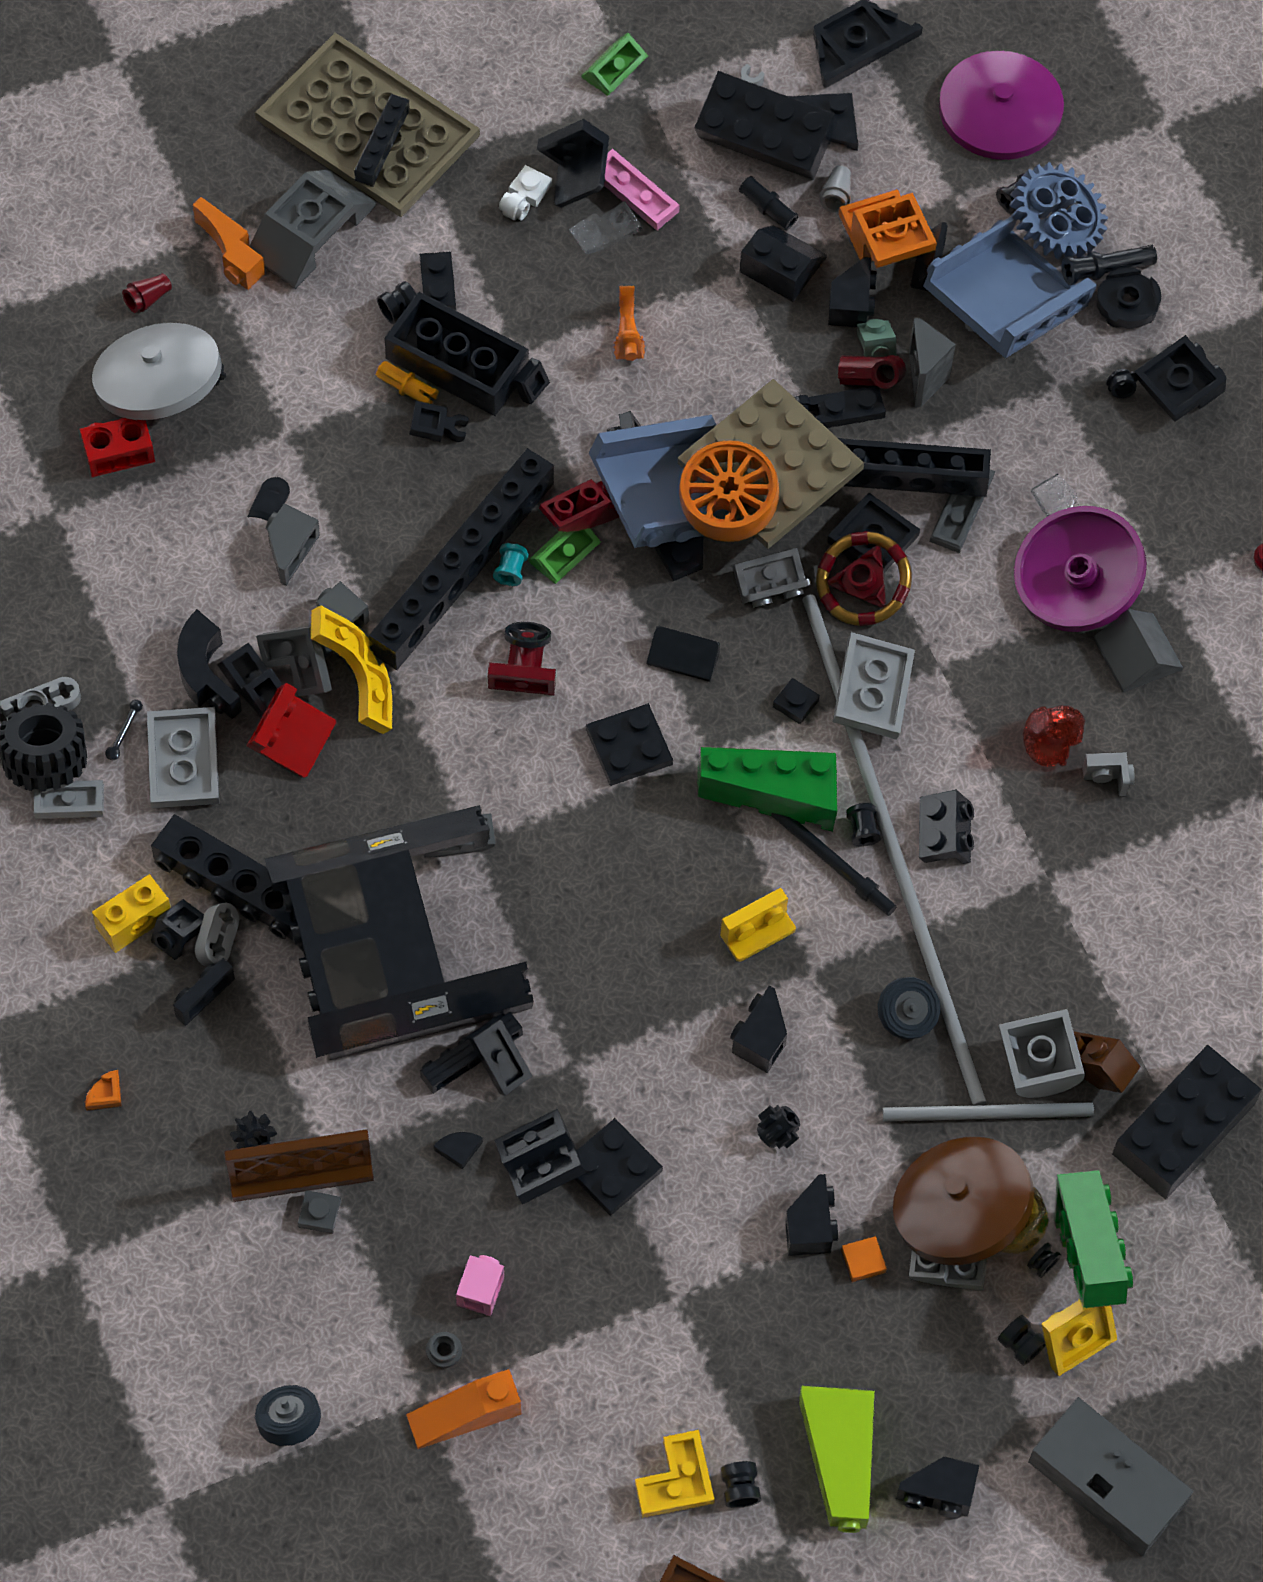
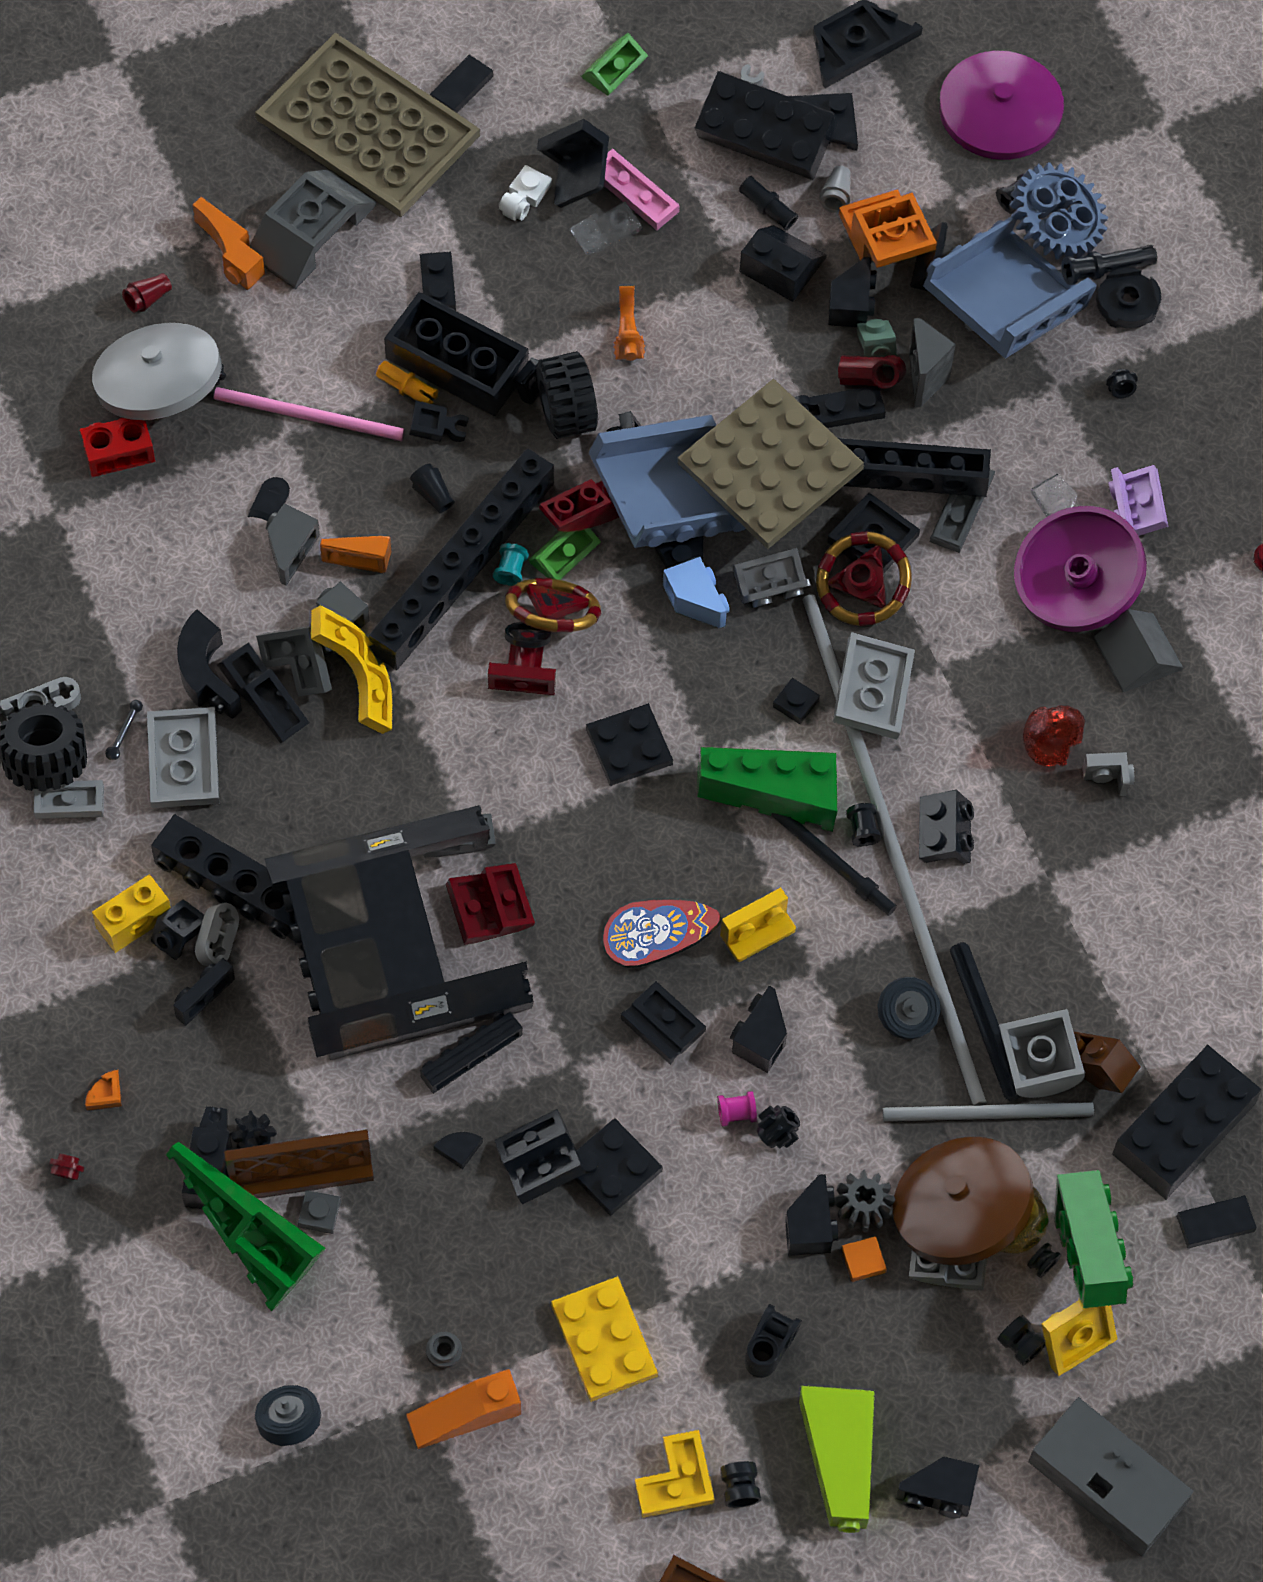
red bracket [246,683,336,778] -> none
black piece [354,94,410,187] -> none
black wheel [377,281,417,324] -> none
bright pink brick [456,1255,504,1316] -> none
black plate [467,1017,532,1096] -> none
black slope [646,626,720,682] -> none
orange piece [679,440,779,542] -> none
black plate [1135,335,1227,422] -> none
none -> dark red plate [49,1153,85,1180]
none -> green wedge [166,1142,326,1311]
none -> black hinge [182,1106,232,1209]
none -> bright pink piece [214,387,405,441]
none -> orange slope [320,536,391,573]
none -> black cone [410,463,455,513]
none -> black tile [430,54,494,113]
none -> dark red slope [445,863,535,945]
none -> piece [505,578,601,633]
none -> black tyre [536,351,598,439]
none -> yellow plate [551,1276,658,1402]
none -> shield [603,900,722,968]
none -> black plate [621,981,706,1064]
none -> light blue slope [663,557,729,628]
none -> dark pink bush [717,1091,757,1127]
none -> black piece [745,1304,802,1378]
none -> dark grey gear [835,1170,895,1233]
none -> black axle [950,942,1022,1101]
none -> lavender bracket [1109,465,1168,536]
none -> black tile [1176,1195,1257,1249]

